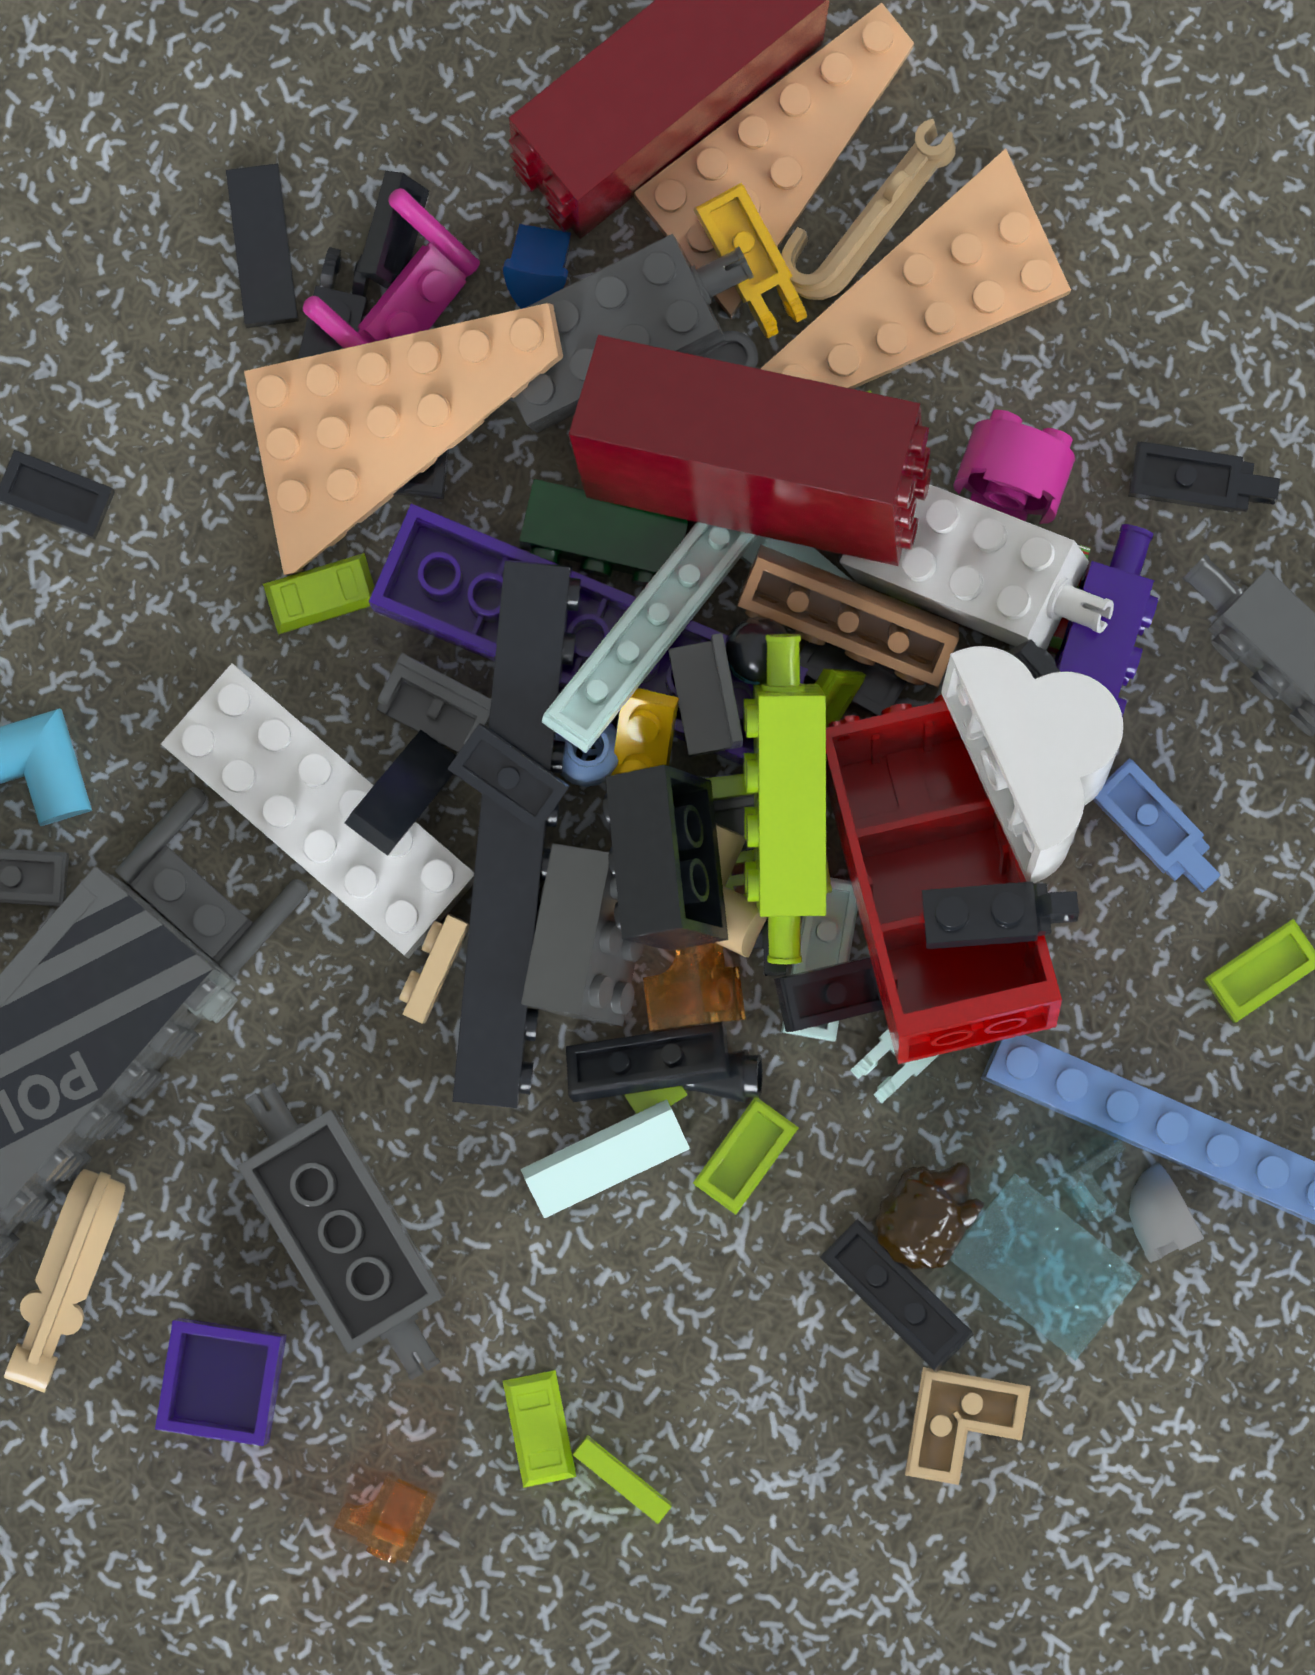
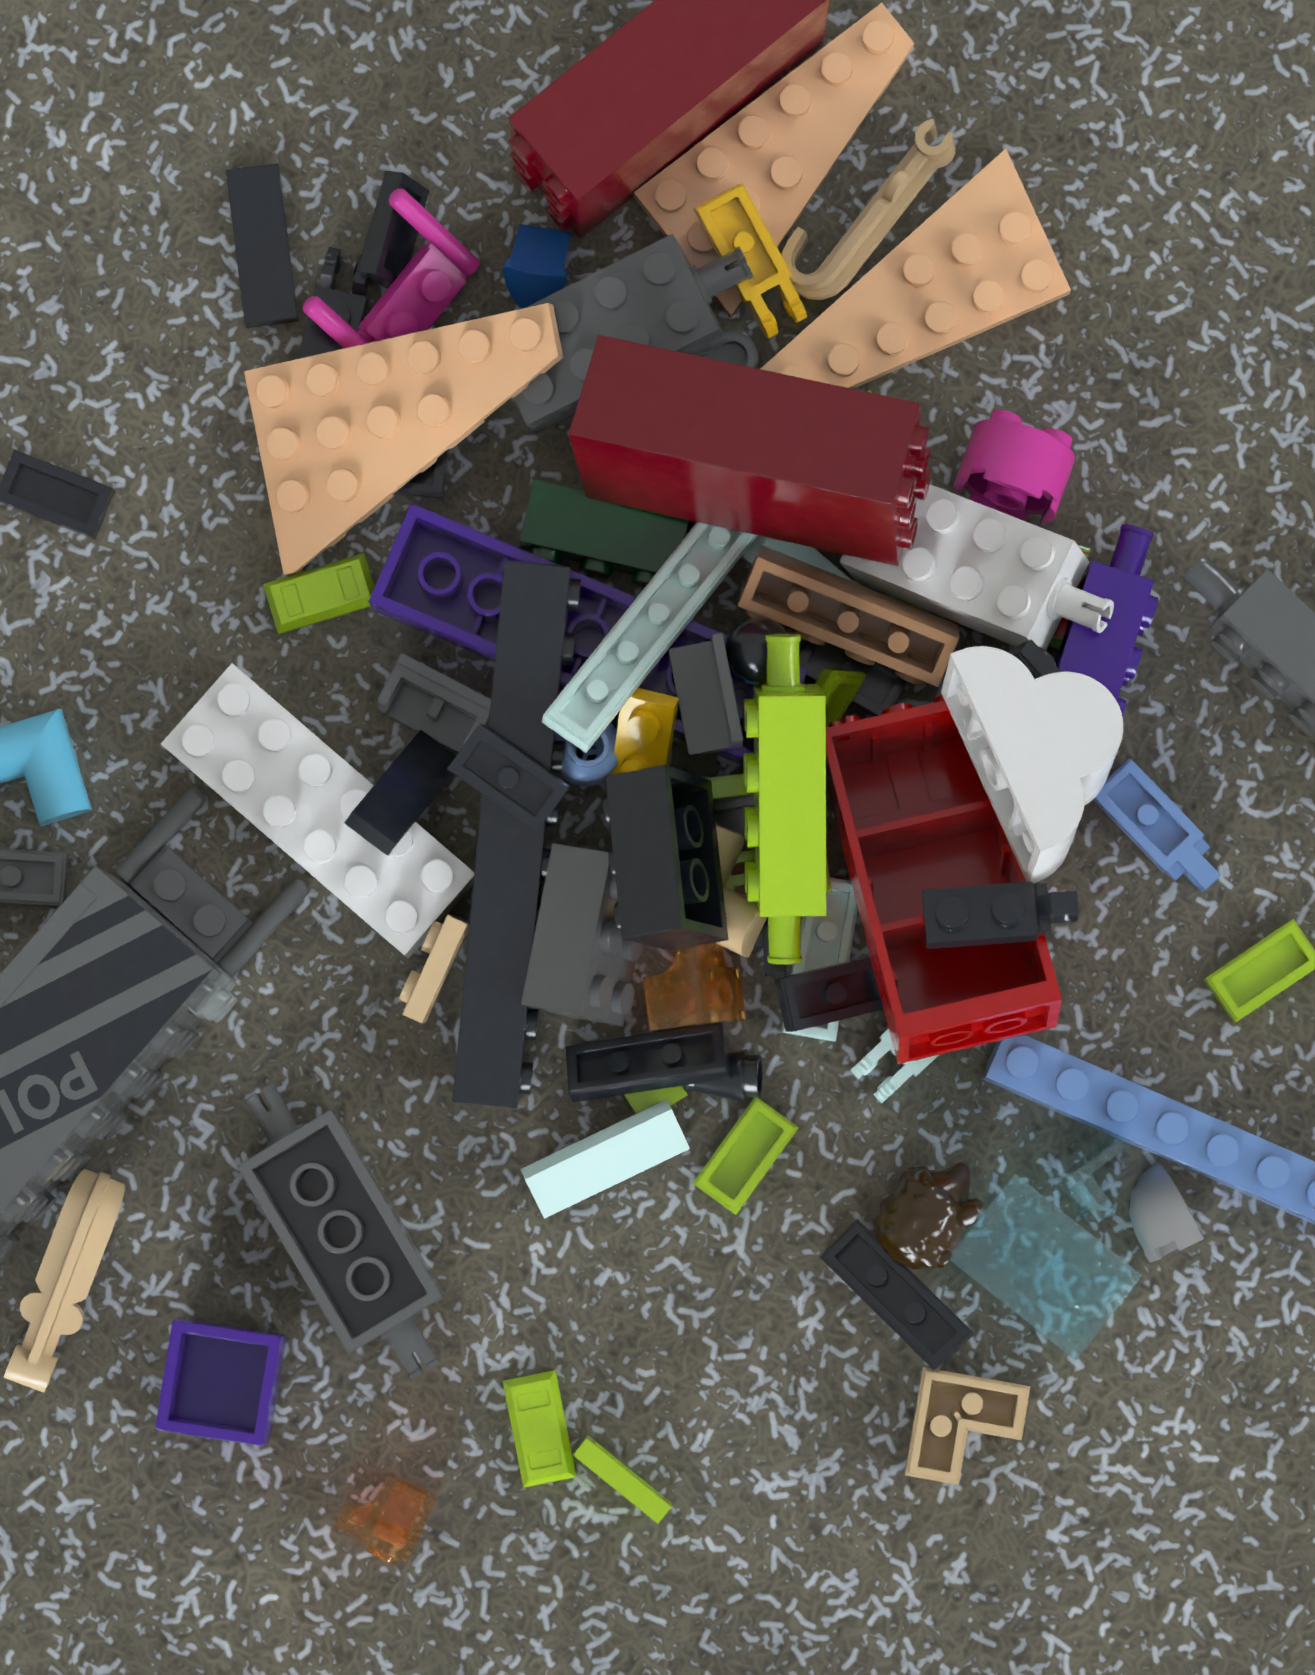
black hinge [1128,441,1281,512] -> none

